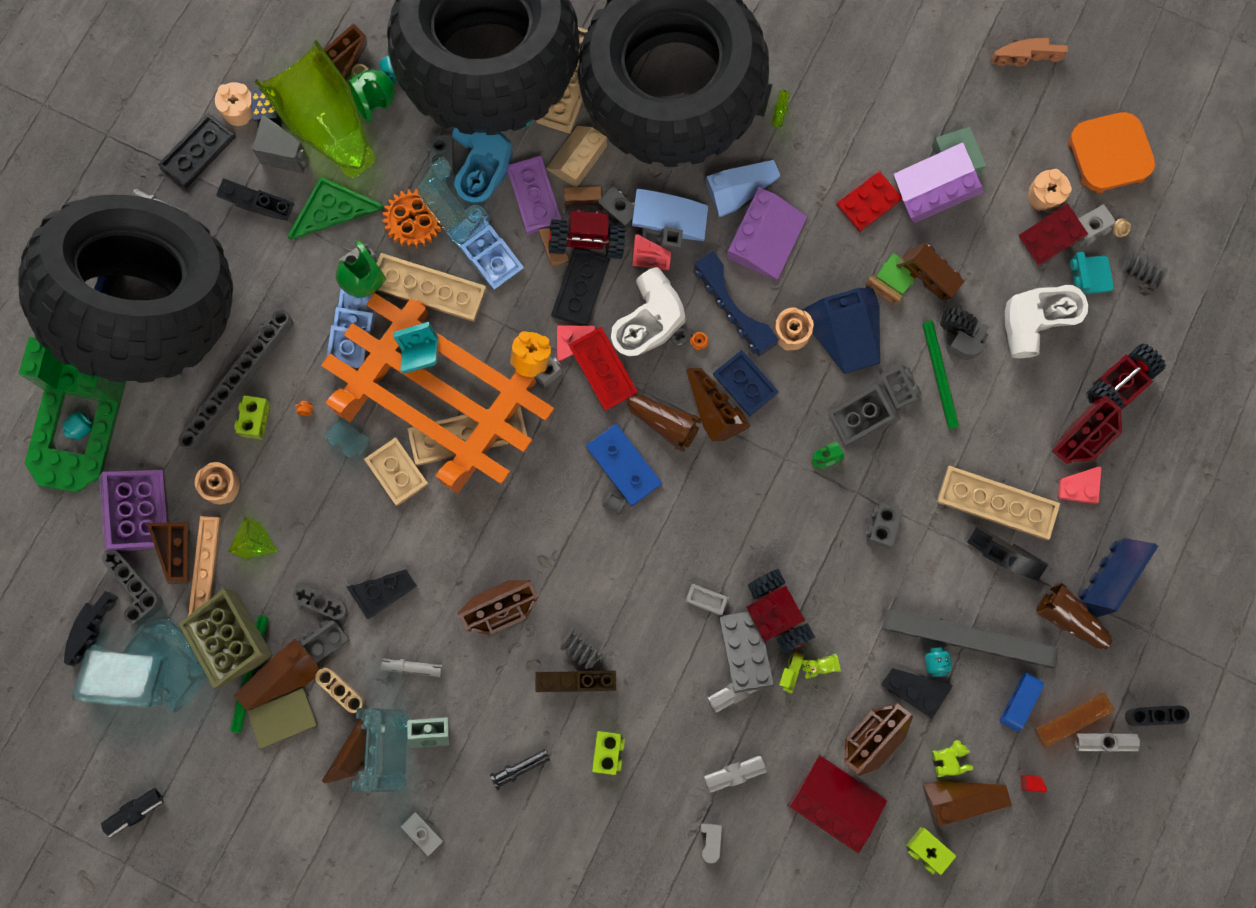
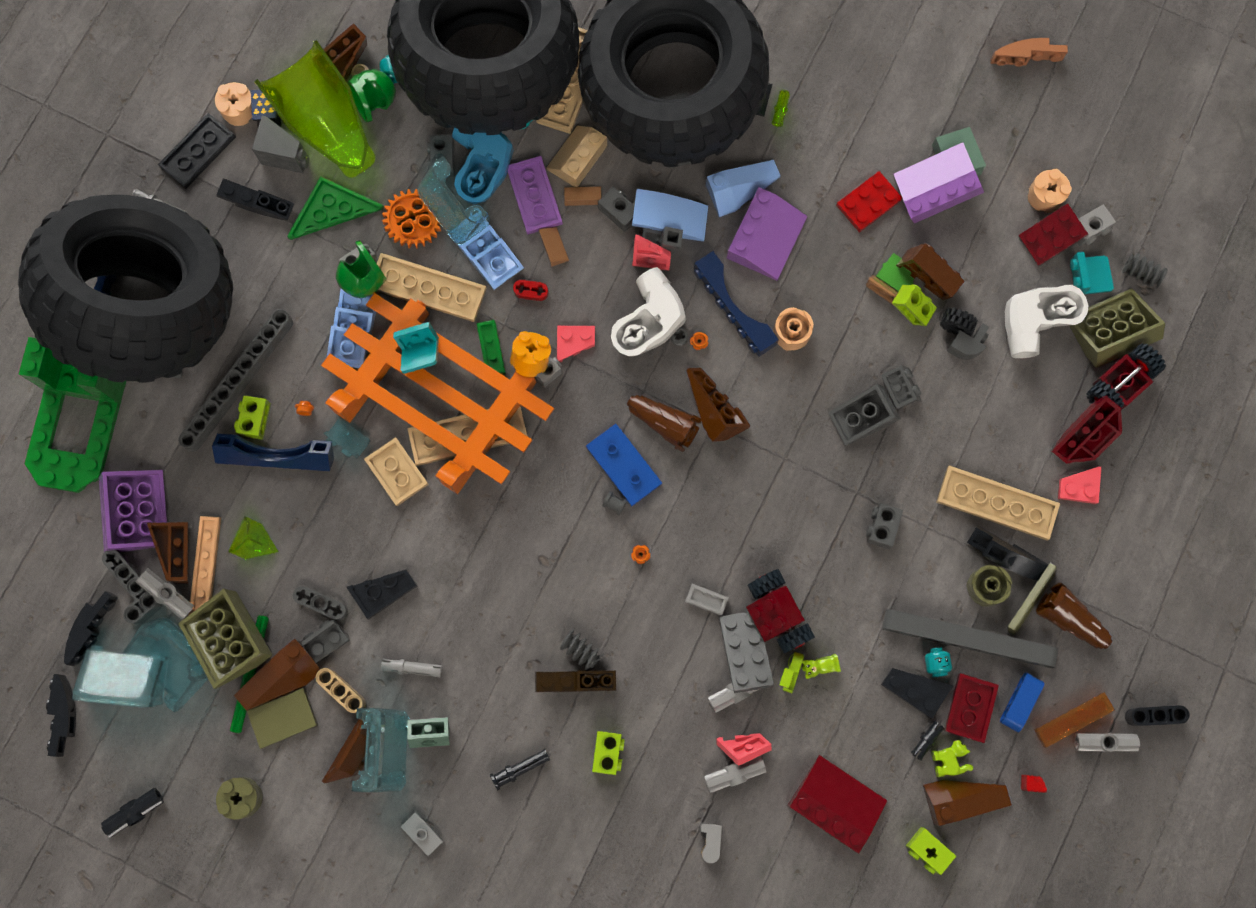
teal head [62,412,92,440] -> none
light nougat brick [195,462,240,505] -> none
reddish brown wedge [458,580,538,635] -> none
brick [548,210,625,259] -> none
black tile [551,247,610,326] -> none
red plate [568,327,638,411] -> none
dark blue plate [713,350,779,417] -> none
dark blue wedge [802,288,880,374] -> none
green rock [811,441,845,469] -> none
reddish brown wedge [844,703,913,776] -> none
green axle [923,321,959,429] -> none
orange tile [1067,112,1155,194] -> none
dark blue slope [1078,538,1158,617] -> none
tan plate [1113,218,1131,237] -> none
none -> black slope [46,674,76,757]
none -> light grey piece [135,568,194,619]
none -> dark blue arch [212,433,334,471]
none -> olive brick [216,777,263,820]
none -> green tile [476,320,506,375]
none -> red beam [513,280,549,301]
none -> orange plate [631,545,650,564]
none -> coral wing [716,733,772,766]
none -> lime brick [892,284,937,326]
none -> black pin [911,721,945,761]
none -> dark red plate [944,673,999,743]
none -> olive brick [966,565,1012,607]
none -> olive tile [1008,563,1057,635]
none -> olive slope [1070,289,1165,368]

